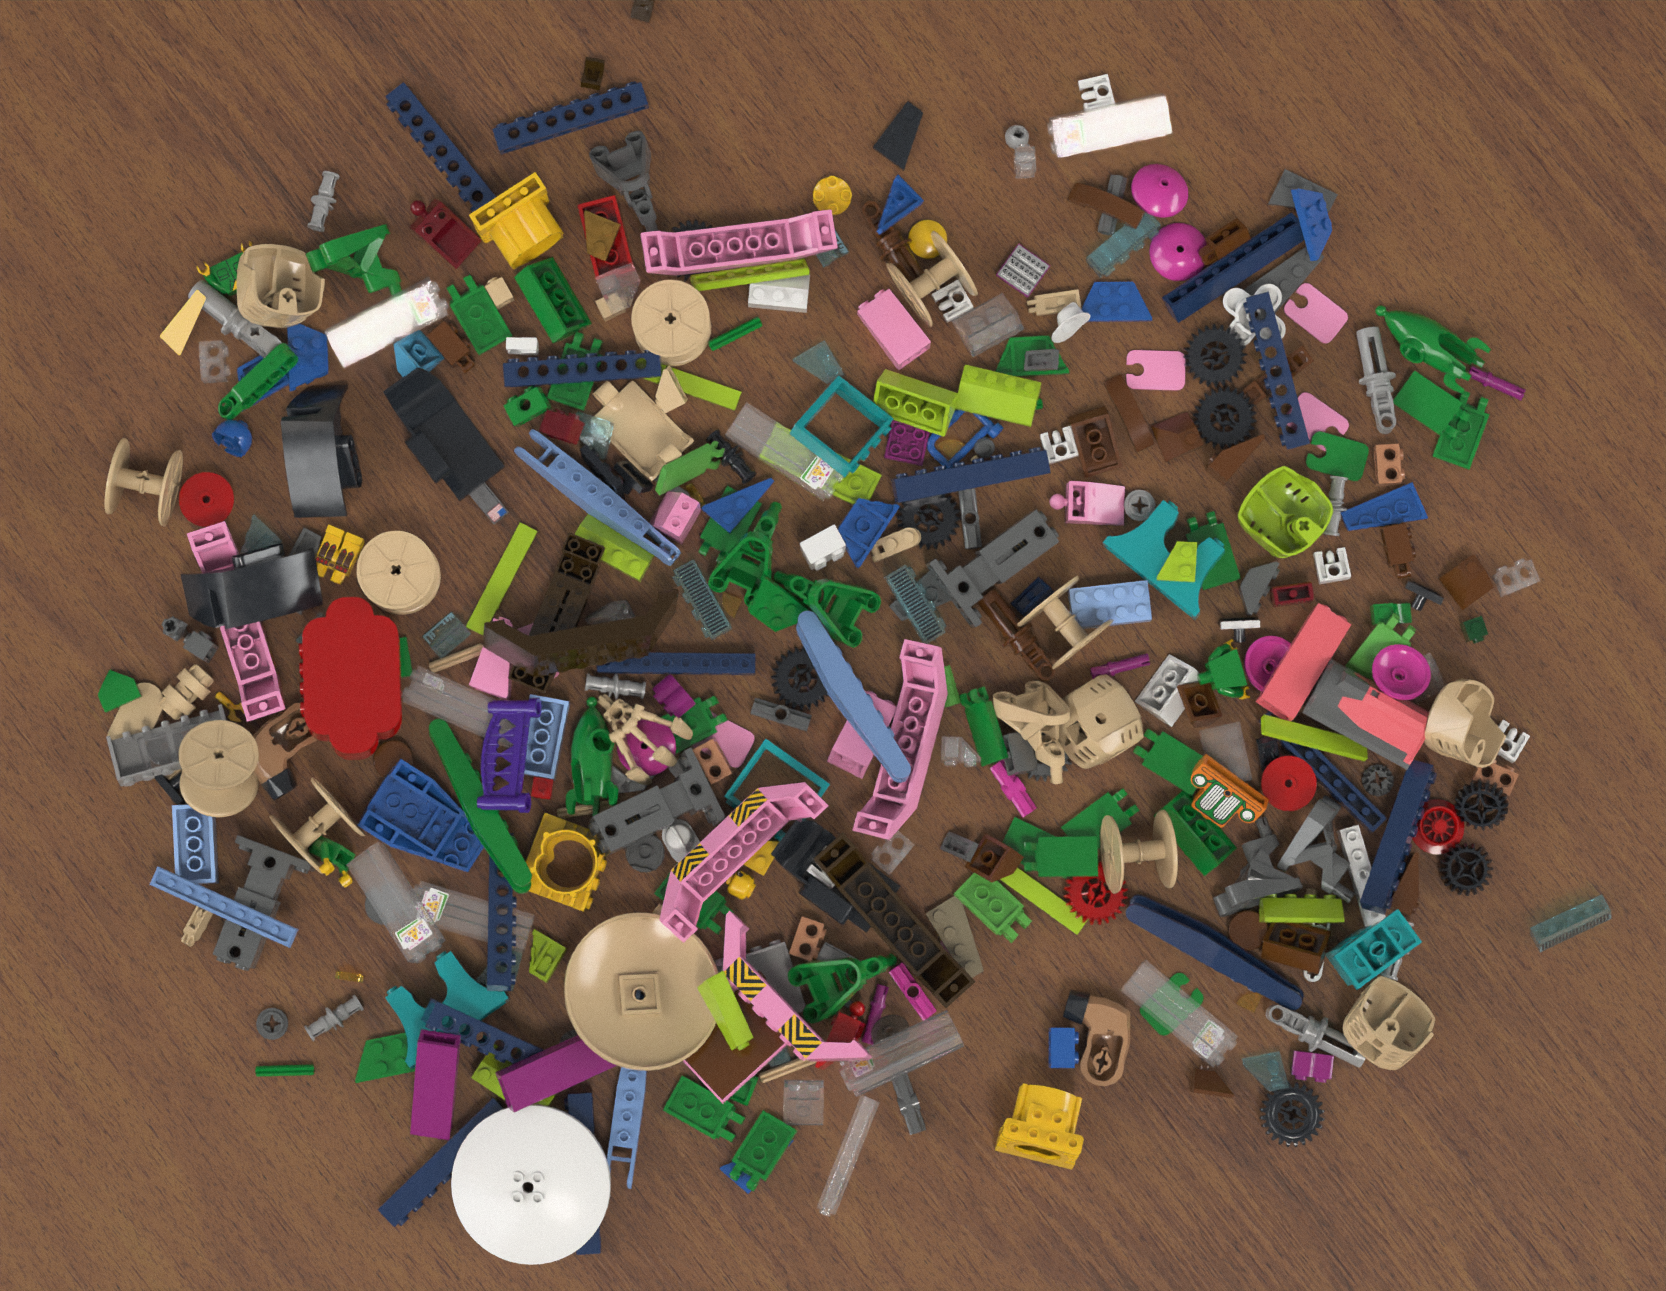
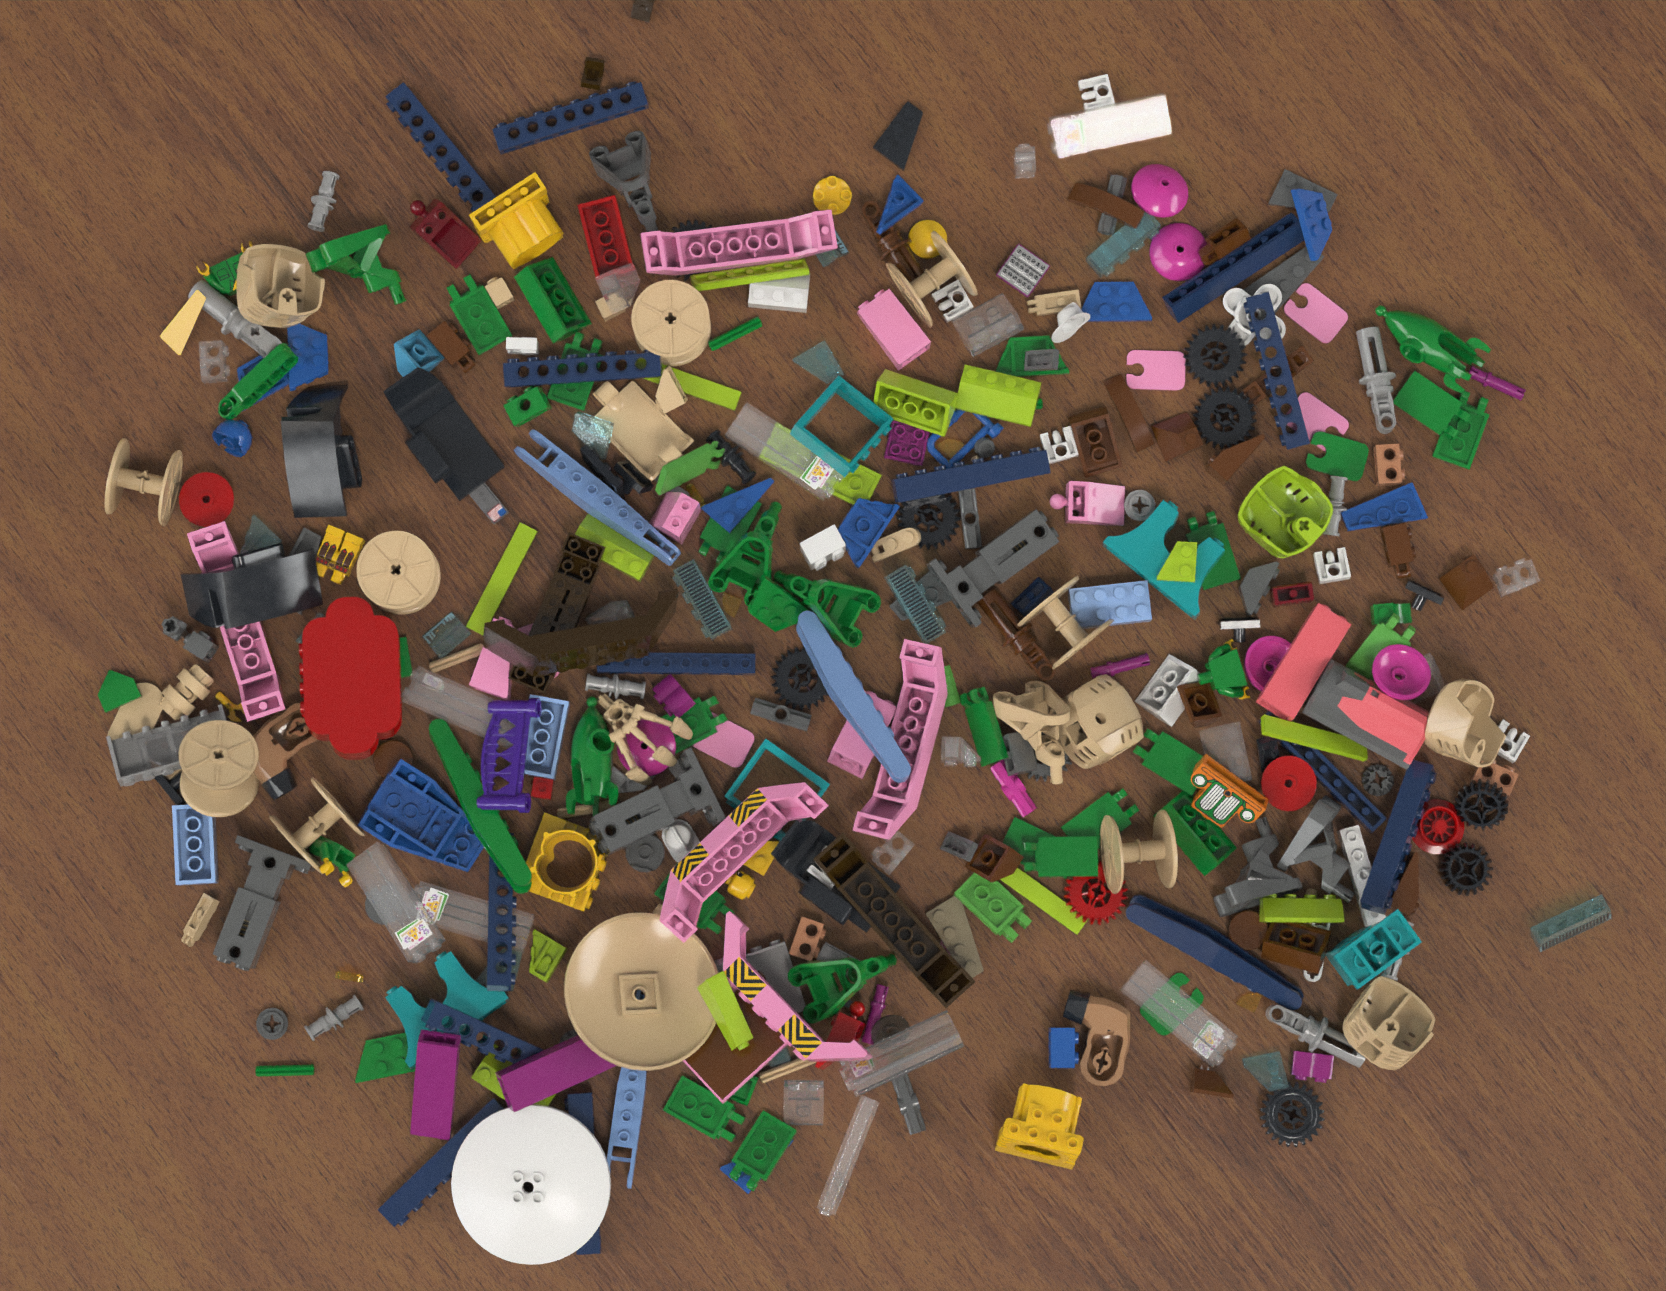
medium blue tile [149,866,299,948] -> none
clear brick [324,277,449,368] -> none
dark red brick [538,409,585,445] -> none
pearl gold wing [584,210,621,261] -> none
nougat brick [693,737,734,785] -> none
dark pink piece [888,962,937,1021] -> none
light grey piece [1005,125,1029,149] -> none
dark green brick [1460,616,1488,644] -> none

